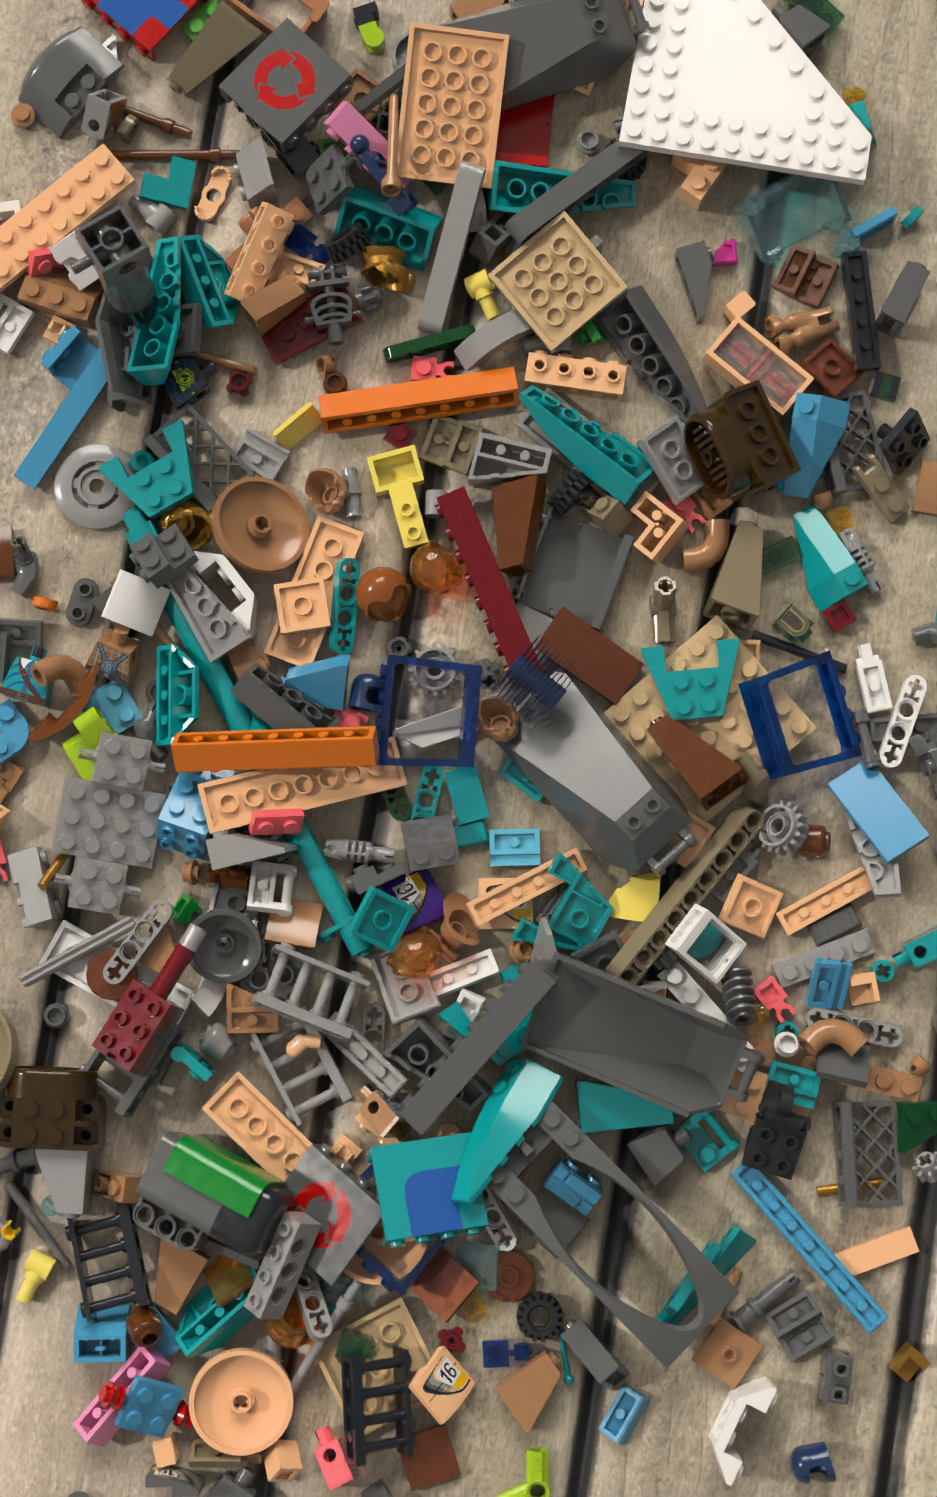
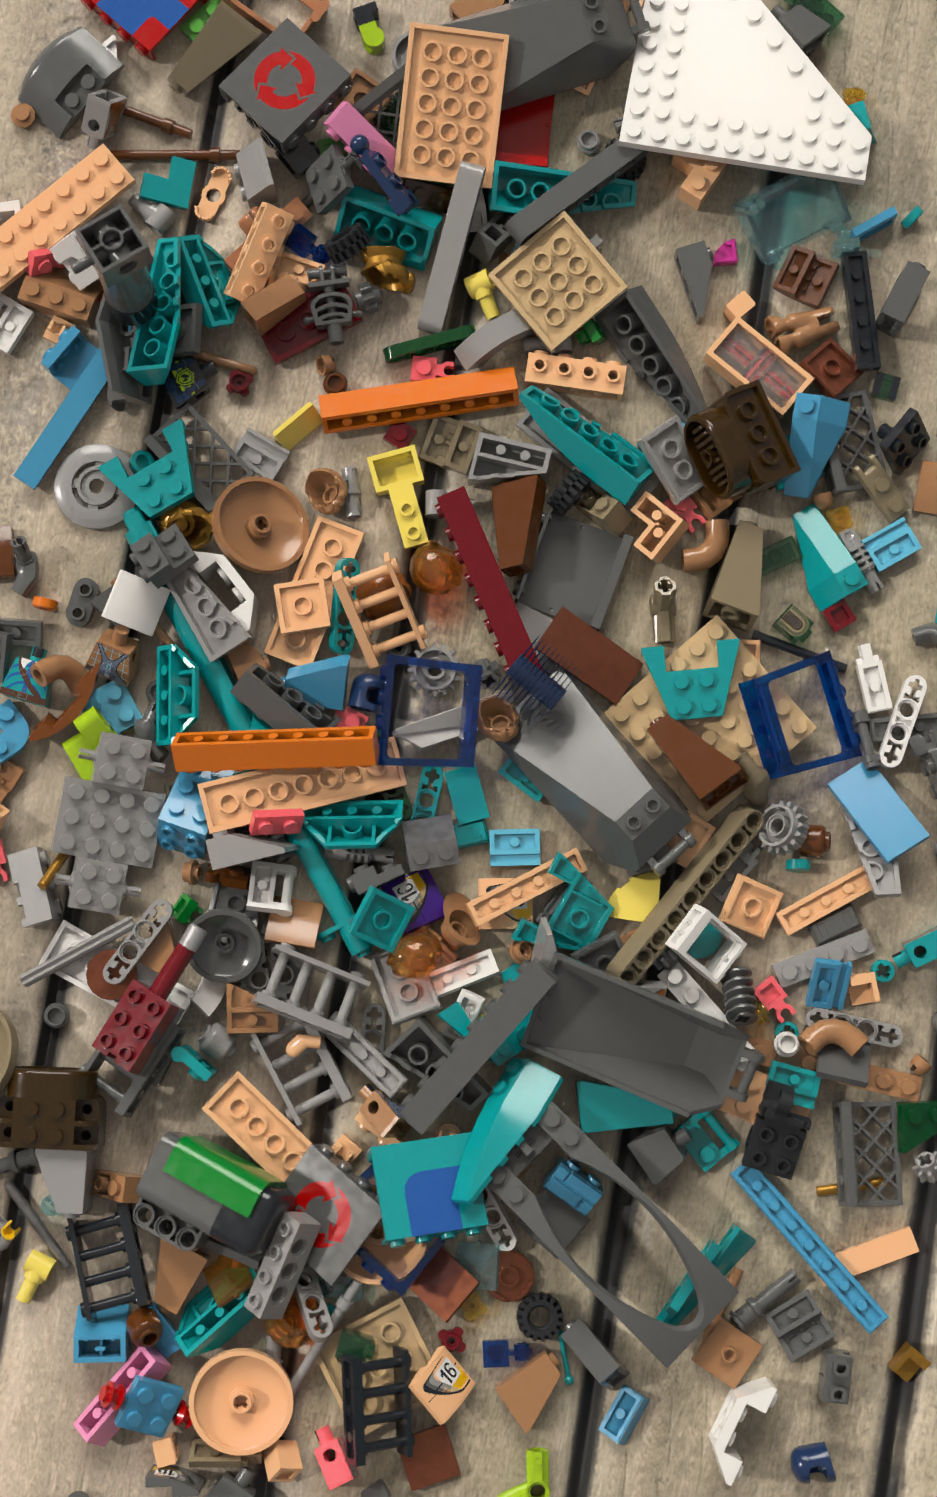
dark tan tile [117,114,140,144] -> none
medium nougat piece [381,93,401,197] -> none
none -> teal wedge [302,800,404,849]
none -> light nougat fence [332,552,428,669]
none -> dark brown plate [386,177,453,214]
none -> teal tile [785,859,811,873]
none -> medium azure plate [861,517,922,574]

